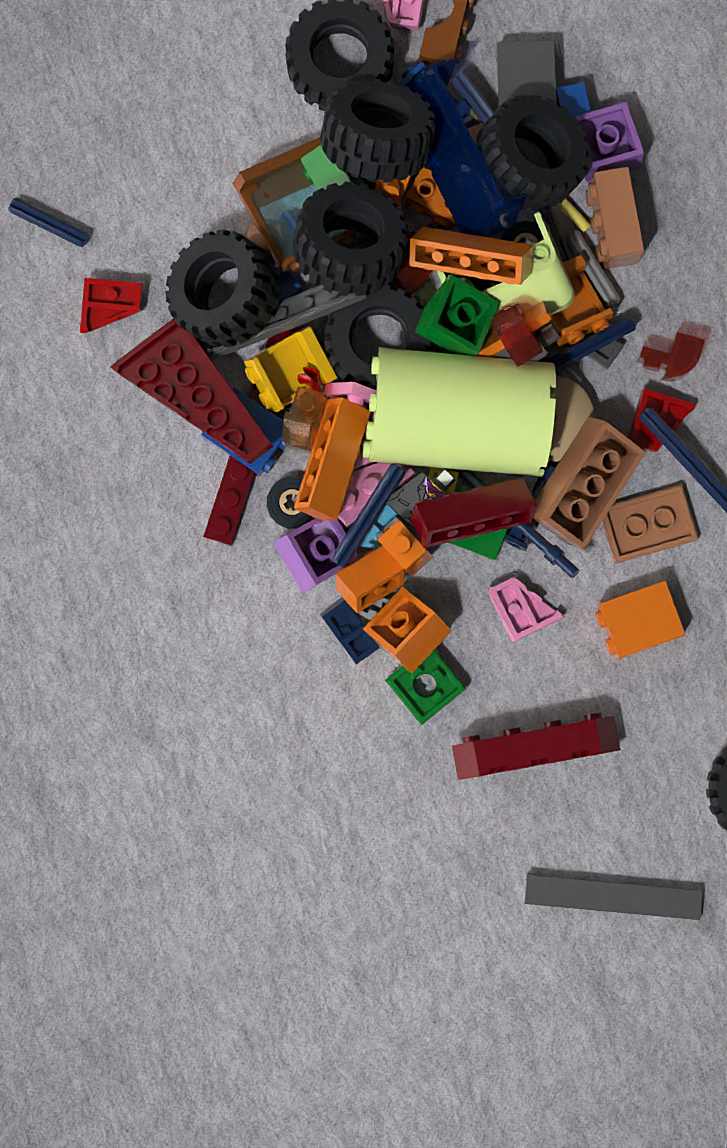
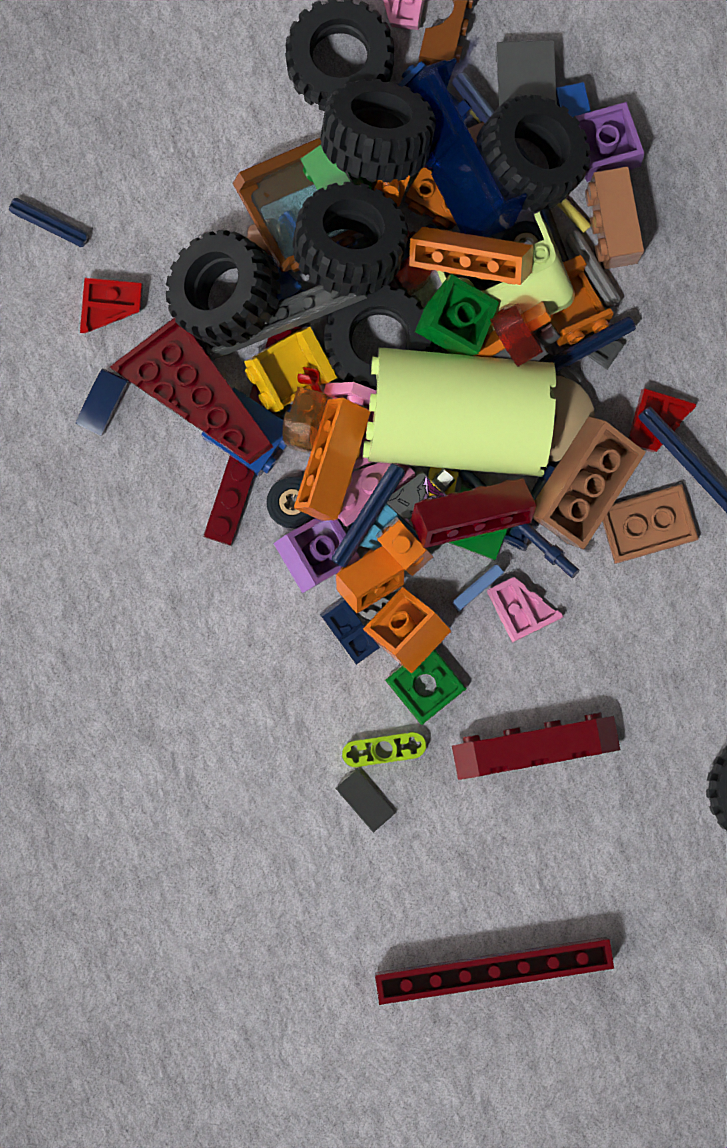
dark grey tile [524,874,703,920] -> none
orange brick [595,580,685,660] -> none
clear red brick [637,332,705,382] -> none
none -> dark blue slope [75,368,128,436]
none -> dark grey slope [335,769,395,833]
none -> lime beam [342,732,426,767]
none -> dark red brick [375,937,614,1005]
none -> medium blue tile [452,565,504,612]

